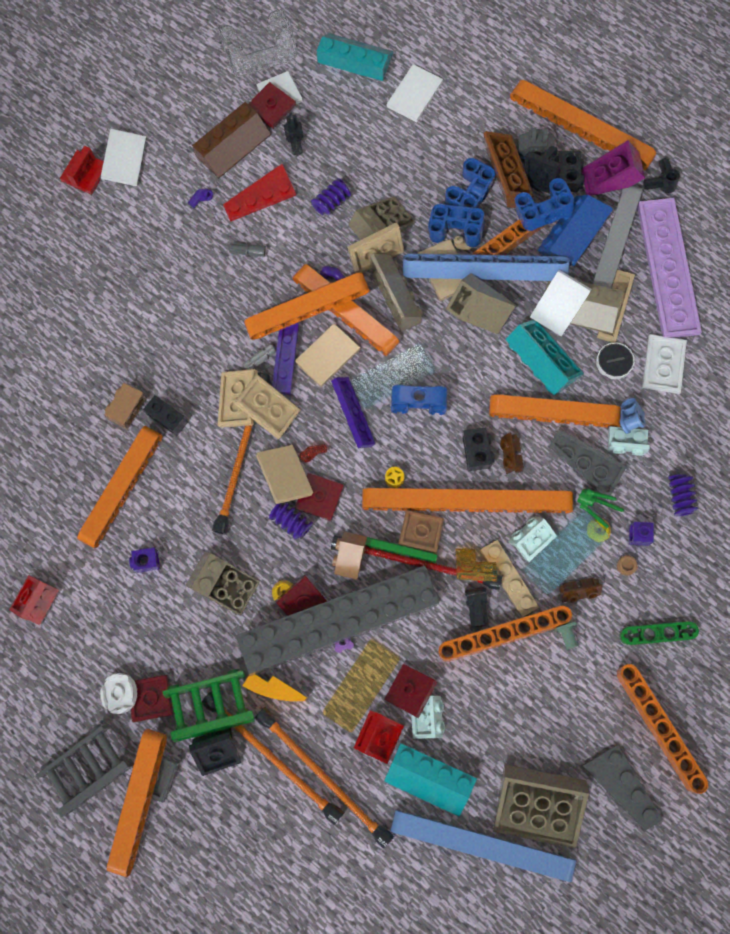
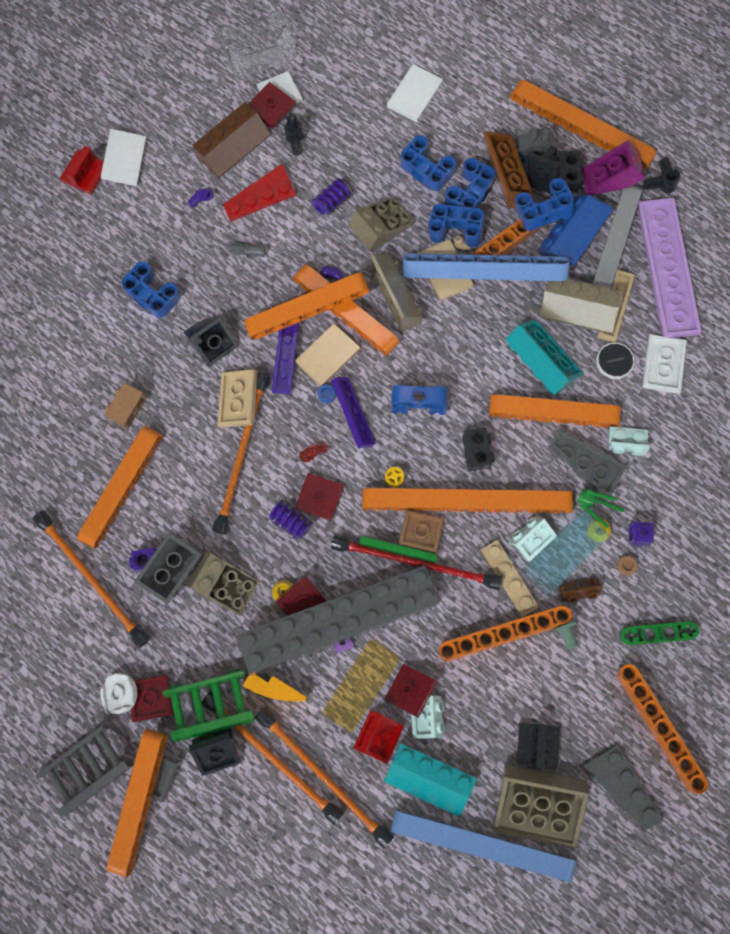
bracket [9,575,59,625] -> none
black brick [143,395,188,437] -> none
tan tile [233,374,300,439] -> none
light grey axle [242,344,276,370] -> none
tan tile [256,445,313,504] -> none
teal slope [317,33,394,81] -> none
medium nougat brick [332,531,367,580] -> none
tan tile [347,223,405,273] -> none
clear light blue piece [351,345,435,408] -> none
dark tan slope [446,273,516,334] -> none
clear yellow plate [455,548,497,581] -> none
black piece [465,586,489,627] -> none
reddish brown hinge [500,432,524,474] -> none
white tile [530,270,592,336] -> none
medium blue piece [620,398,646,434] -> none
dark purple piece [668,474,699,517] -> none
none -> orange hose [32,510,151,648]
none -> blue beam [122,261,181,318]
none -> dark grey slope [134,532,202,604]
none -> black slope [183,316,239,367]
none -> blue tile [317,384,336,404]
none -> blue beam [401,135,456,191]
none -> black bracket [516,722,560,769]

